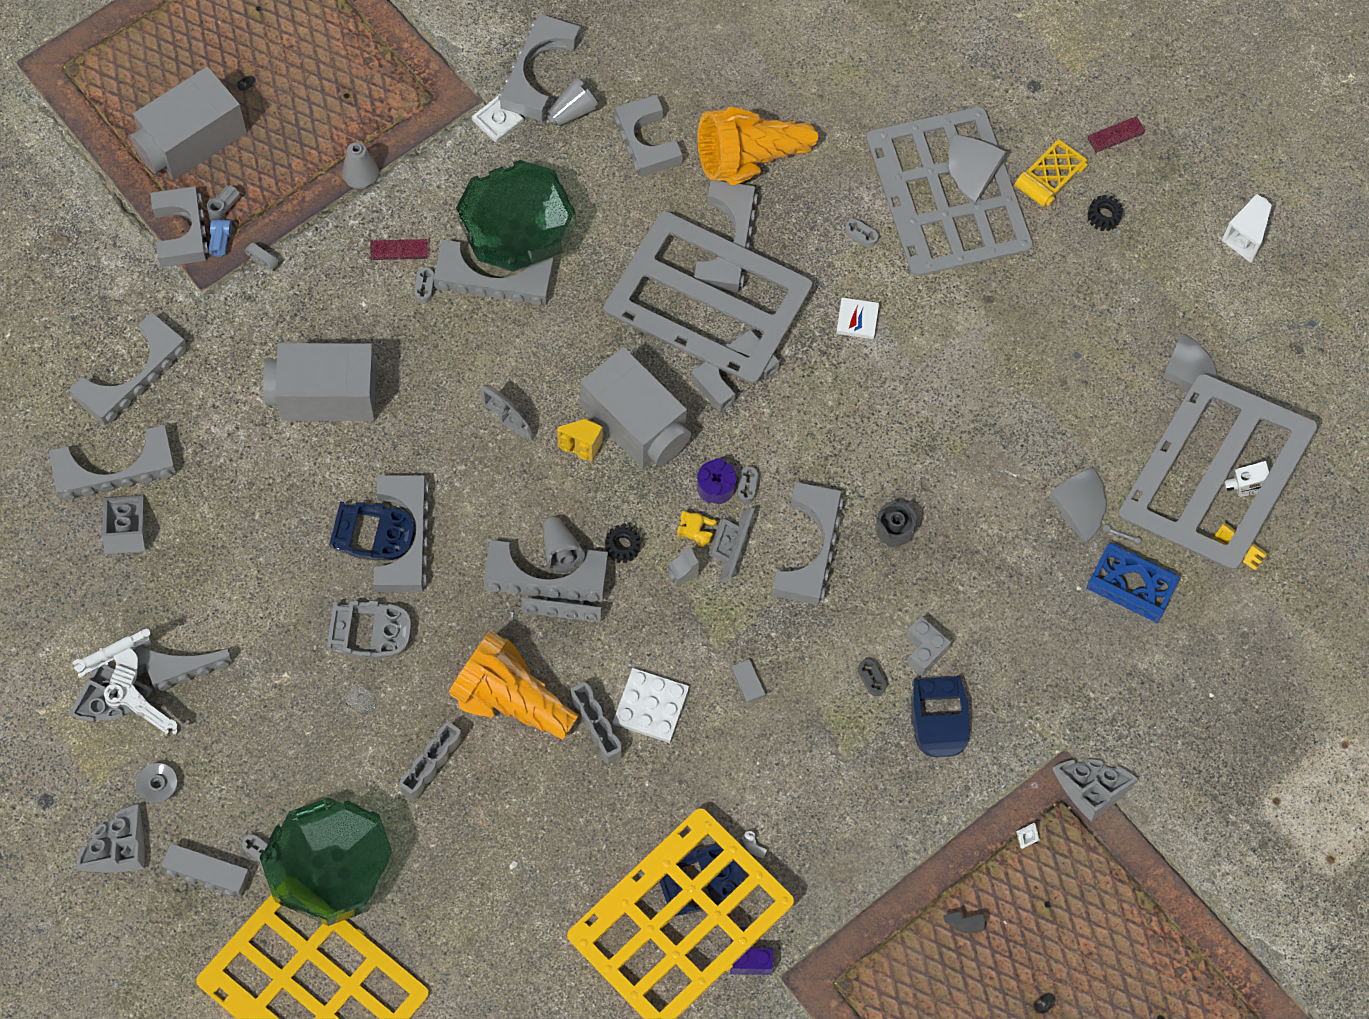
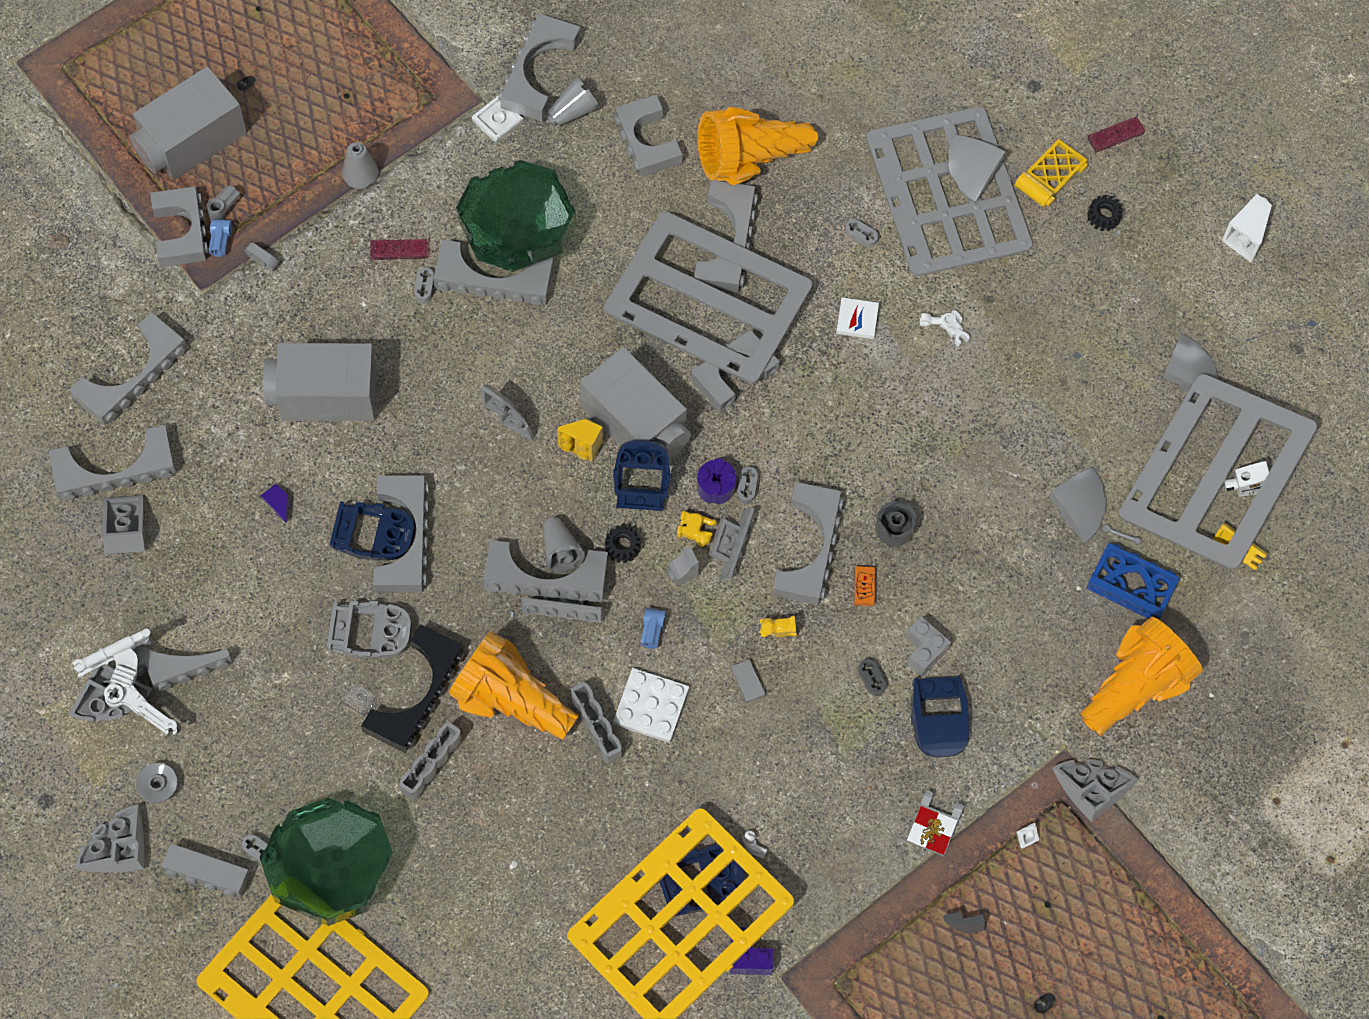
none -> dark purple slope [260,483,291,523]
none -> black arch [361,624,465,753]
none -> dark blue slope [613,440,671,511]
none -> medium blue piece [641,608,666,649]
none -> yellow animal [759,616,797,637]
none -> orange tile [854,566,875,606]
none -> flag [906,791,964,857]
none -> white piece [920,310,970,347]
none -> light orange cone [1080,617,1203,737]

